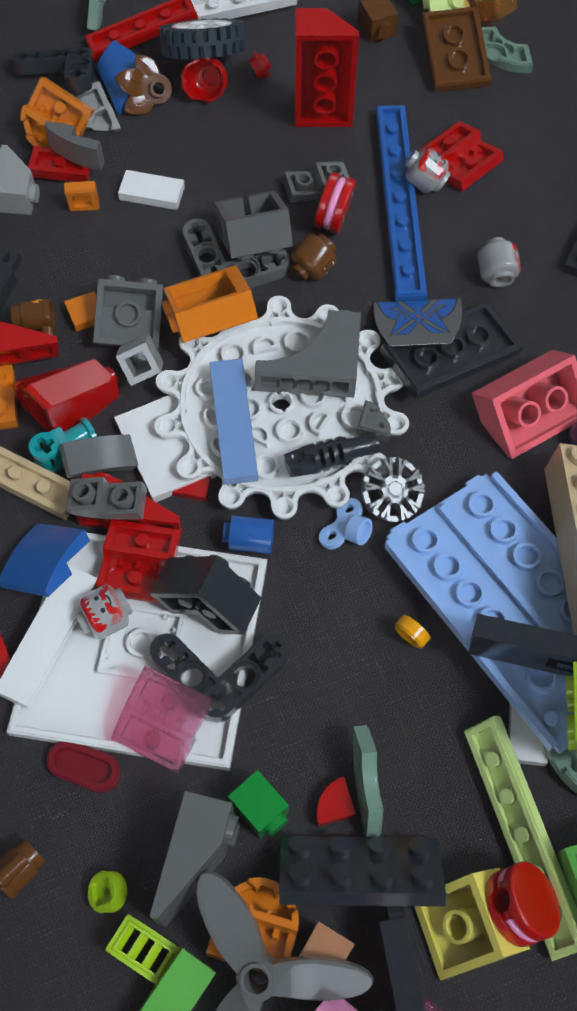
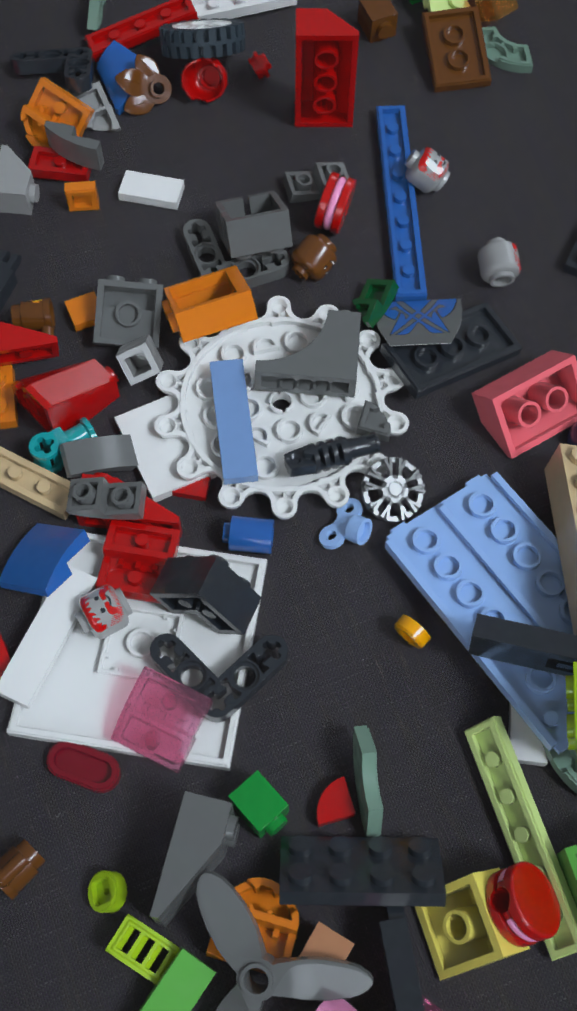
red slope [418,121,504,191] -> none
none -> dark green slope [352,279,399,328]

